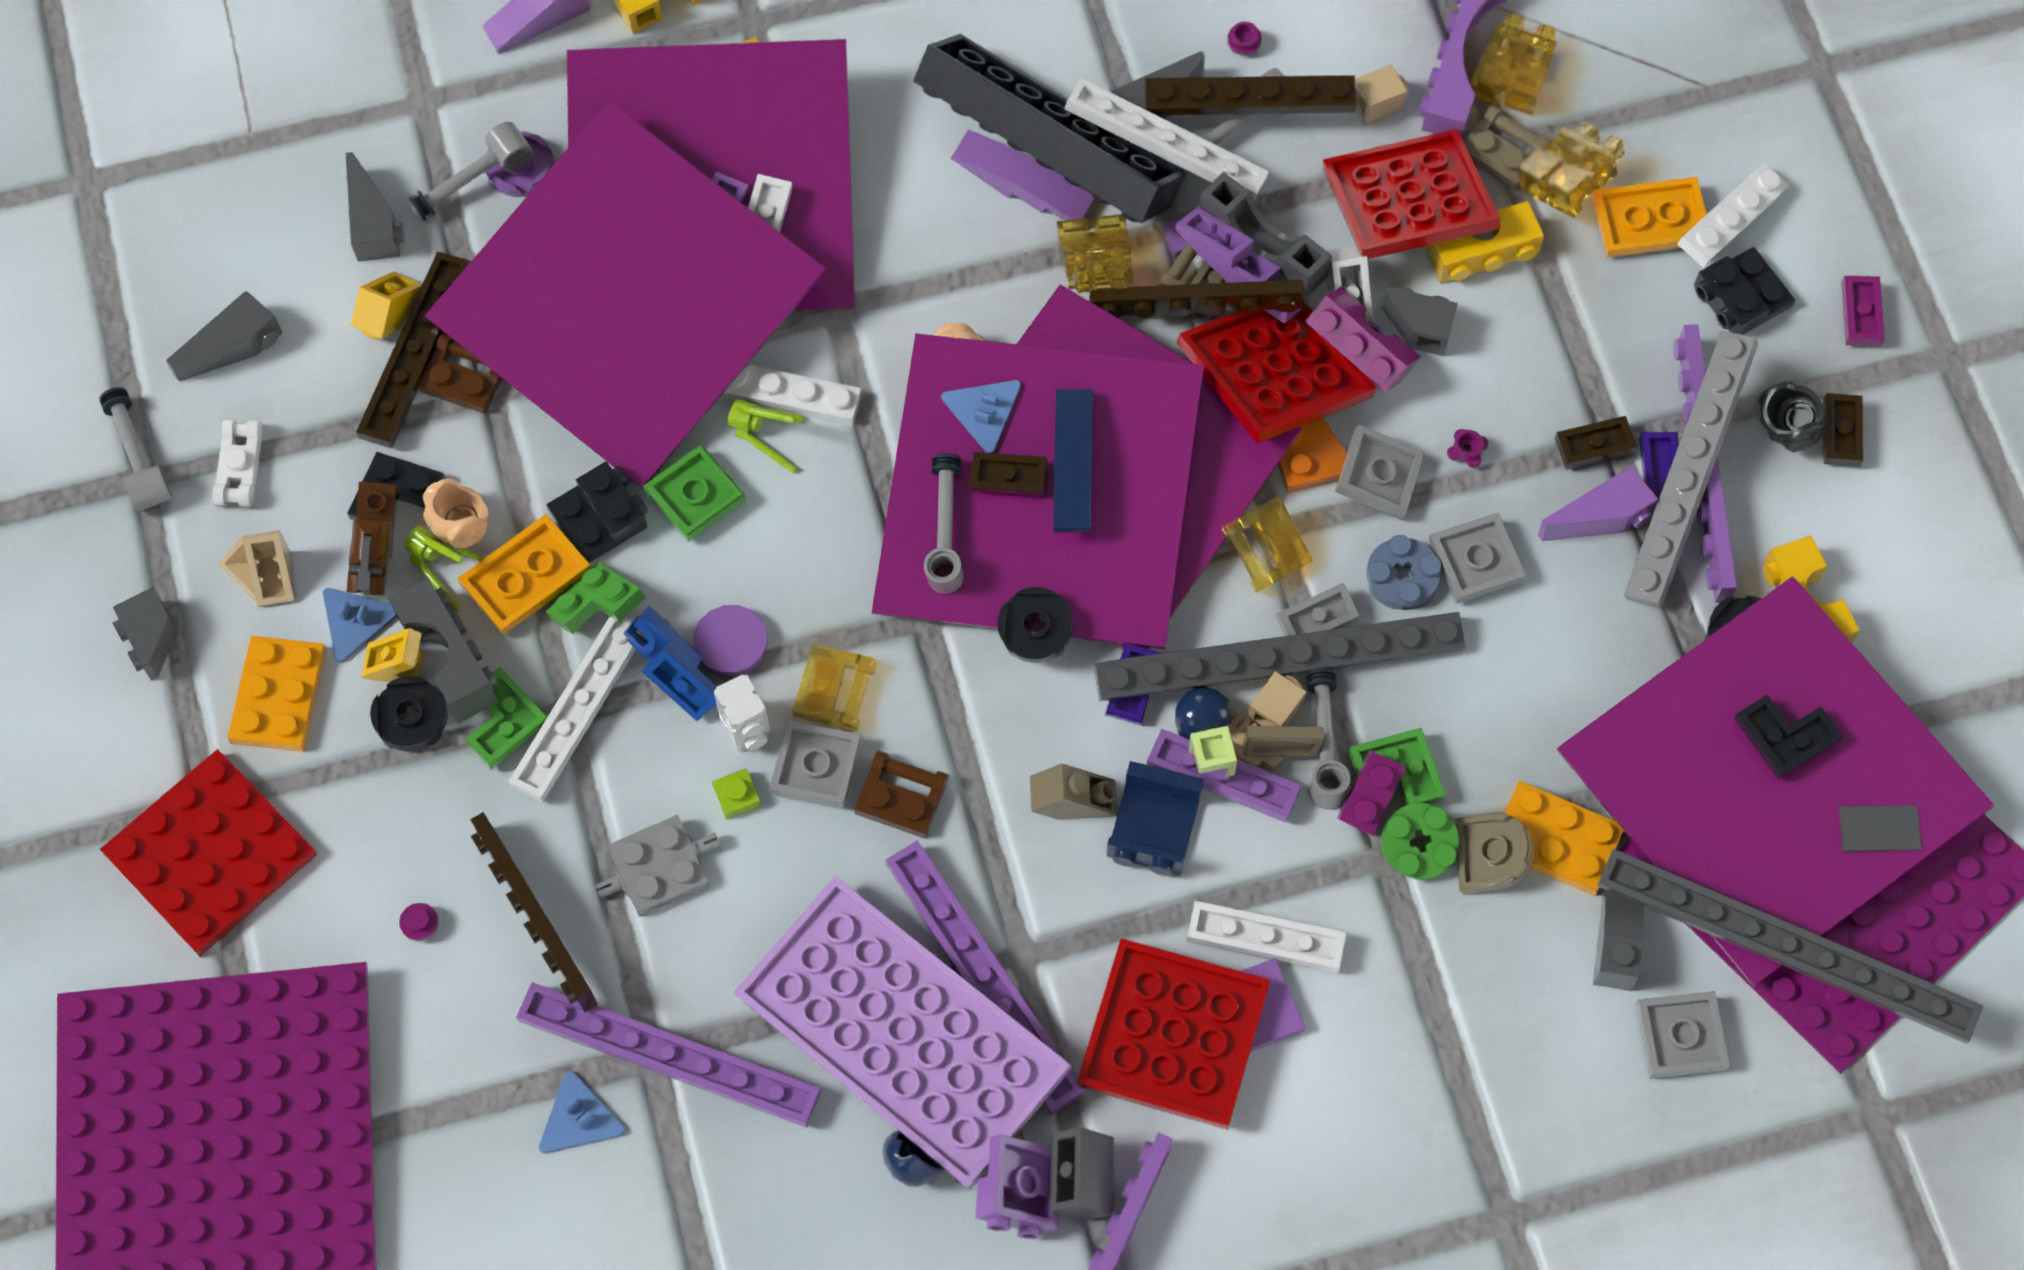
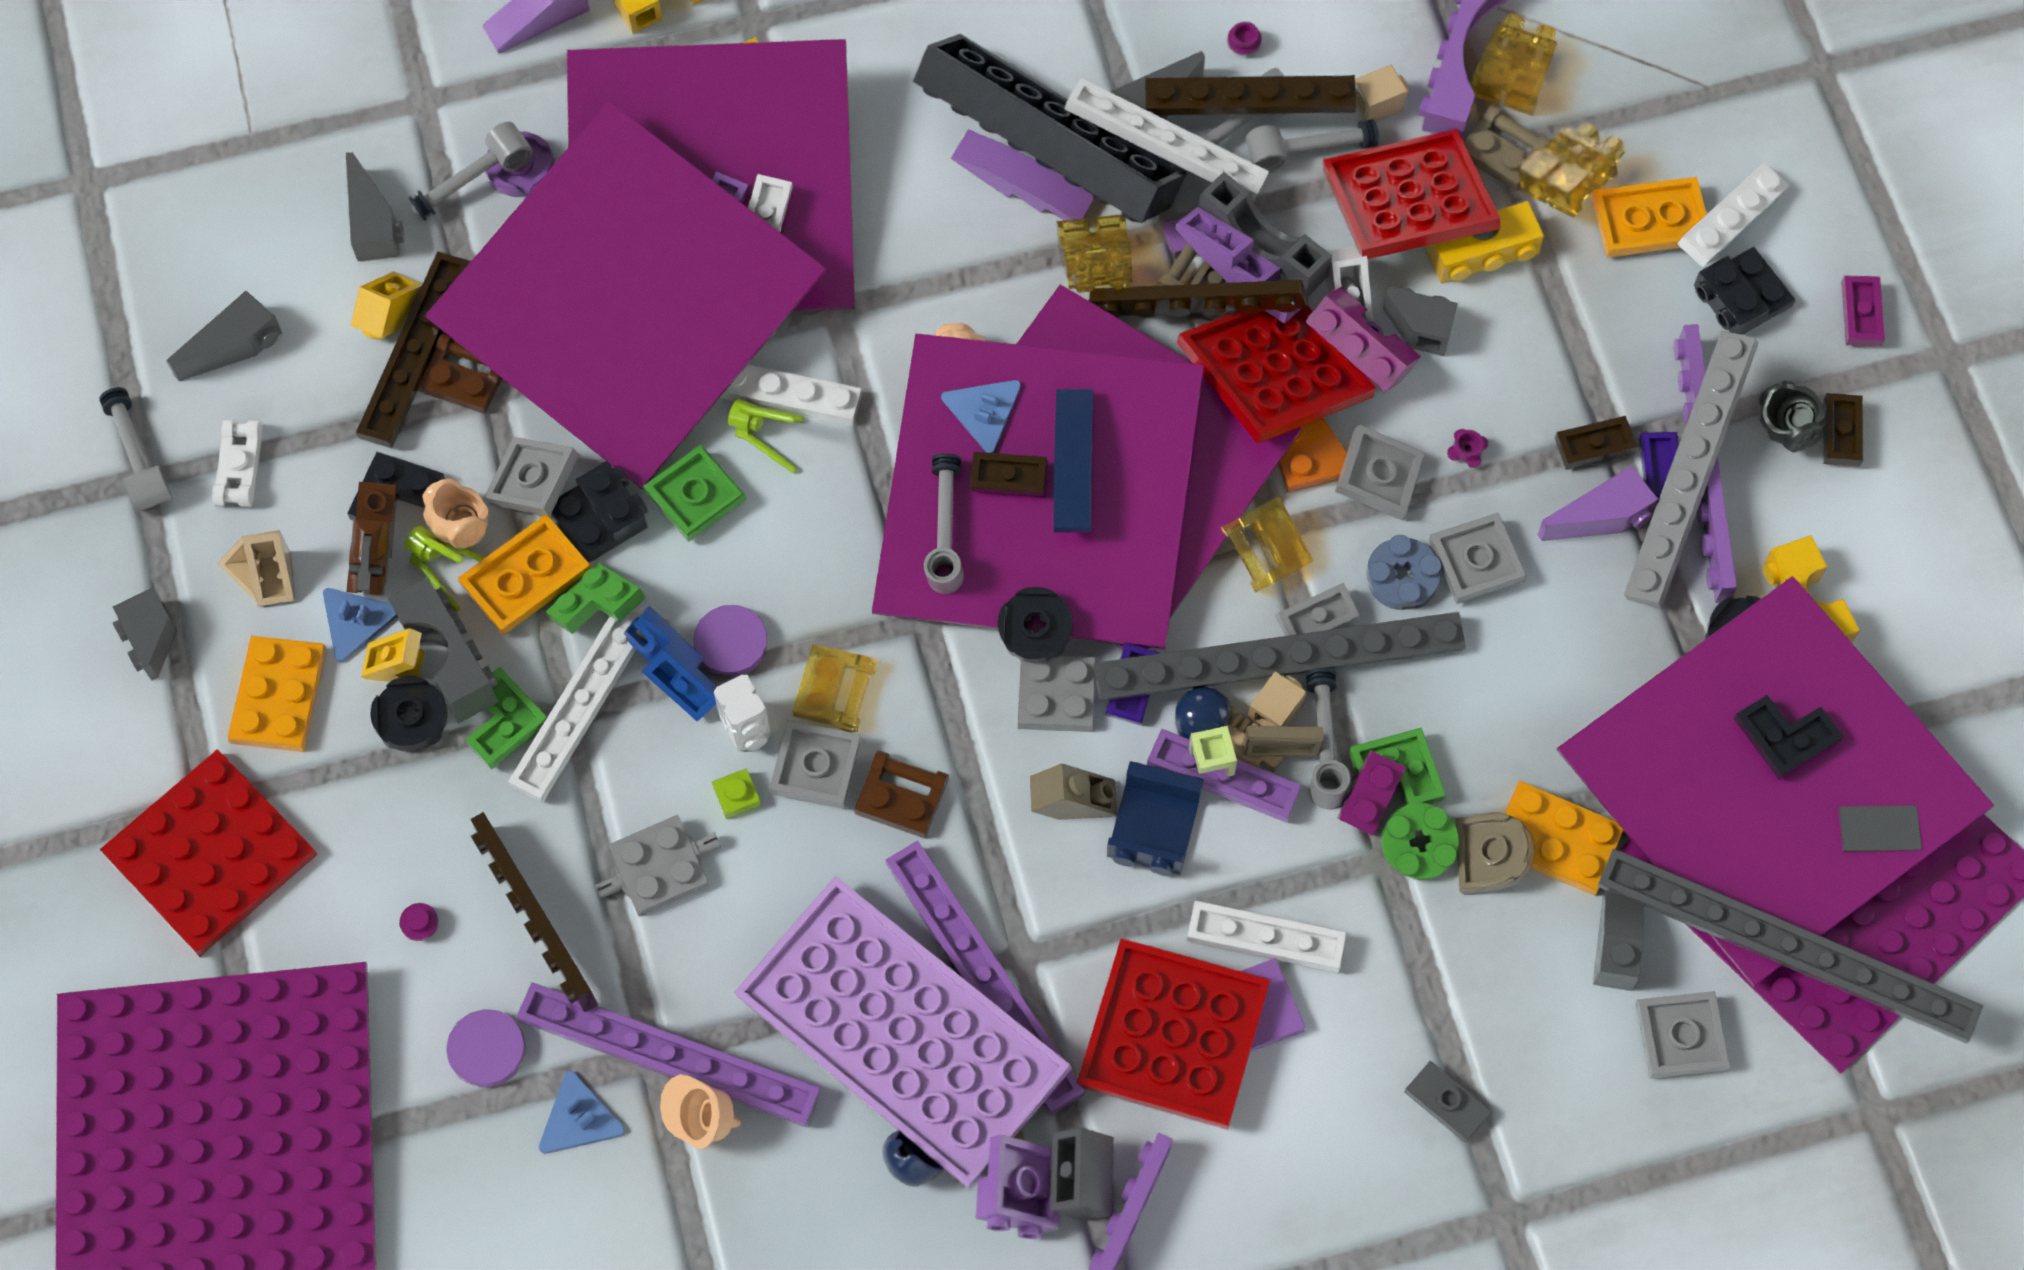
none -> medium lavender tile [446,1009,526,1088]
none -> light grey plate [484,437,579,517]
none -> light nougat piece [660,1074,741,1149]
none -> light grey plate [1018,656,1095,732]
none -> light grey piece [1246,119,1379,174]
none -> dark grey plate [1404,1061,1492,1143]

